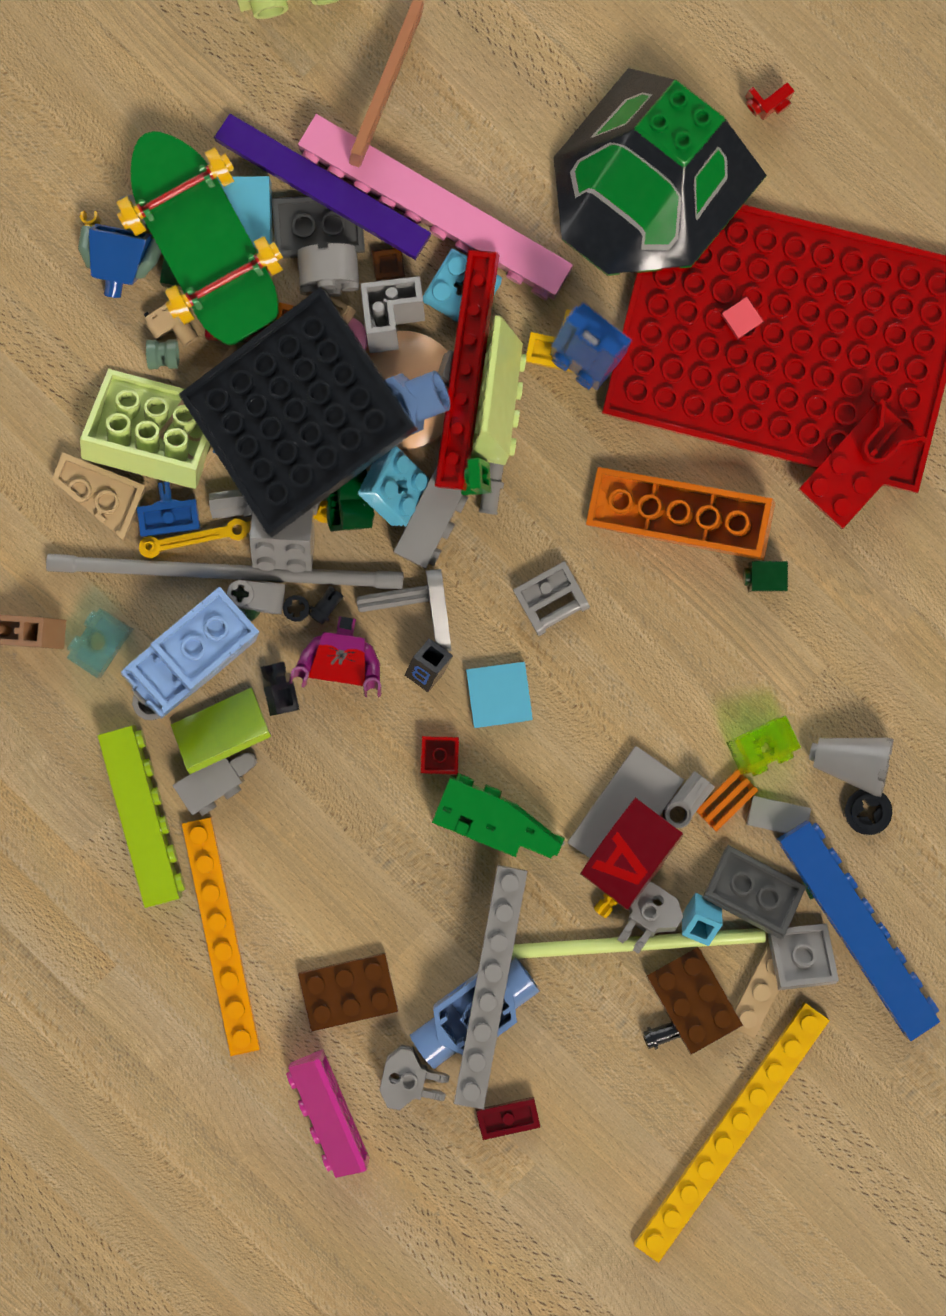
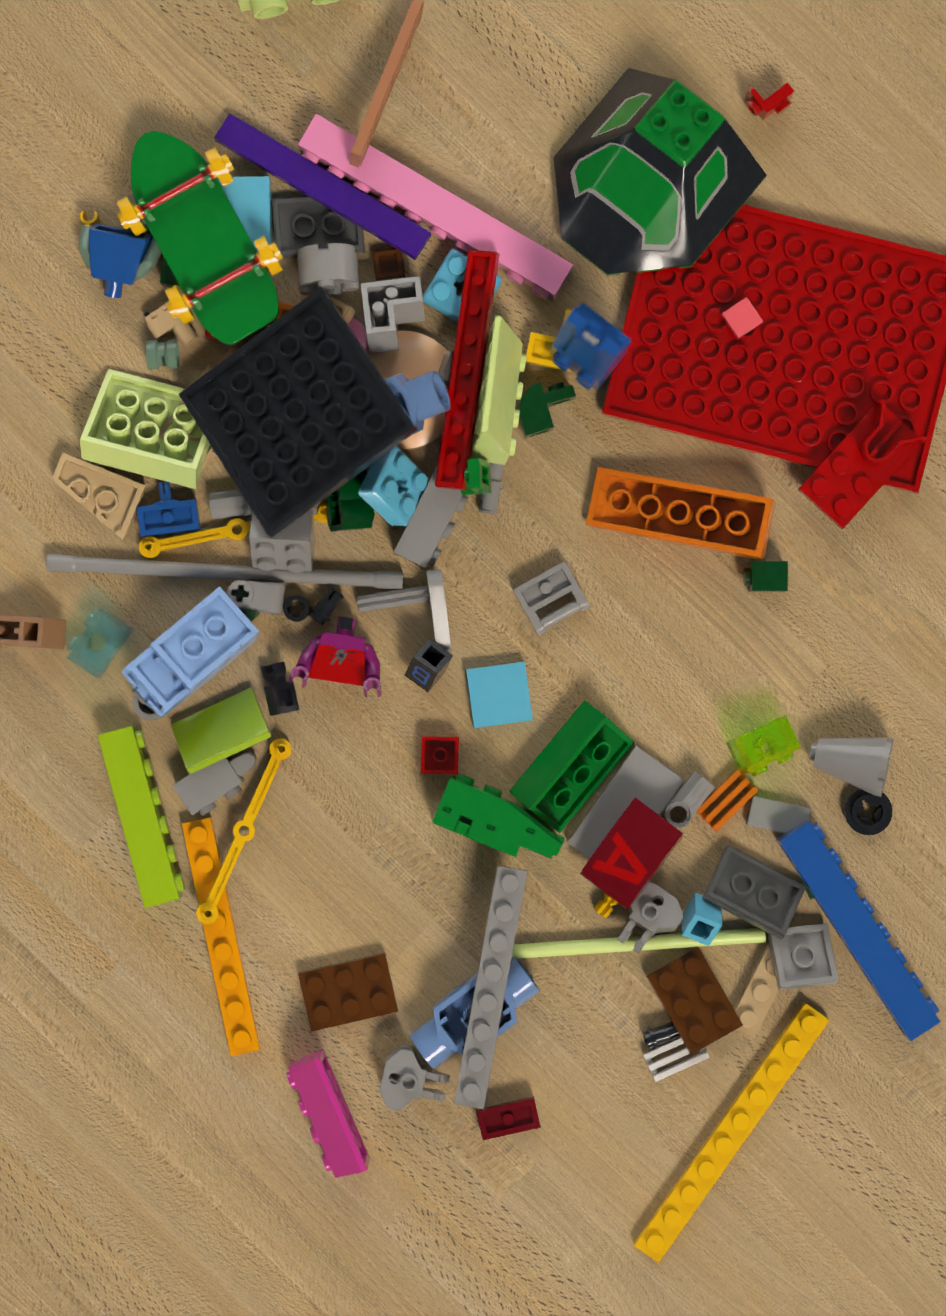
none -> yellow piece [195,738,292,925]
none -> green slope [509,700,635,833]
none -> dark green brick [519,382,576,439]
none -> white tile [643,1038,710,1082]

